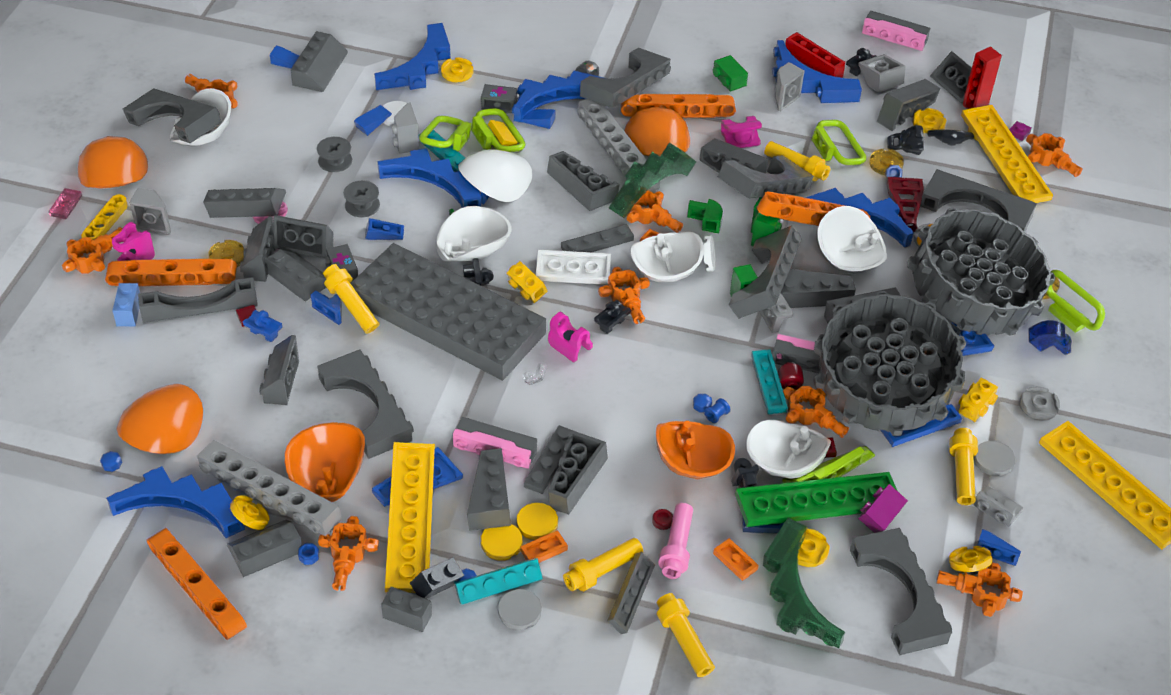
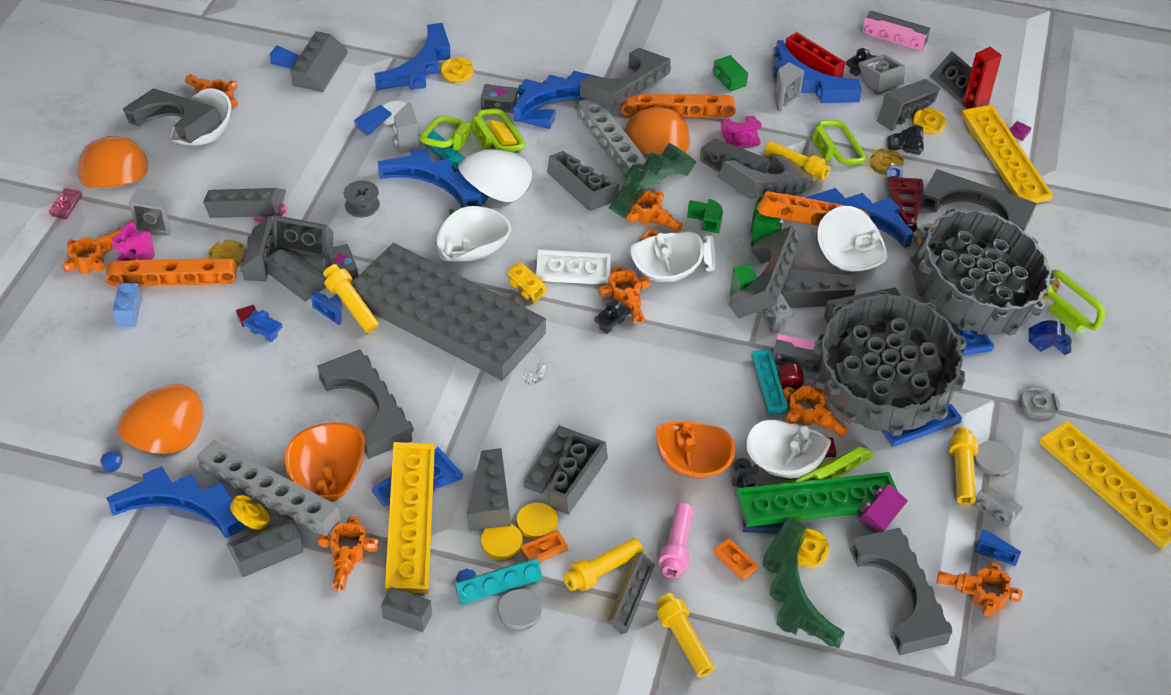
yellow beam [81,194,128,240] -> none
dark grey arch [138,277,258,323] -> none
orange beam [146,528,247,640] -> none
dark grey slope [260,335,299,405] -> none
blue tile [298,543,319,565] -> none
dark grey piece [316,136,353,172] -> none
blue slope [365,218,404,240] -> none
brick [410,557,465,599] -> none
piece [453,417,537,469] -> none
black hips [463,258,494,286] -> none
dark pink piece [548,311,593,362] -> none
dark grey plate [561,224,634,253] -> none
head [575,60,599,76] -> none
dark red tile [652,509,673,530] -> none
blue tile [693,394,712,413] -> none
blue bush [704,398,731,423] -> none
black piece [928,129,974,146] -> none
yellow tile [949,546,993,572] -> none
yellow brick [958,377,998,422] -> none
orange piece [1026,133,1083,177] -> none

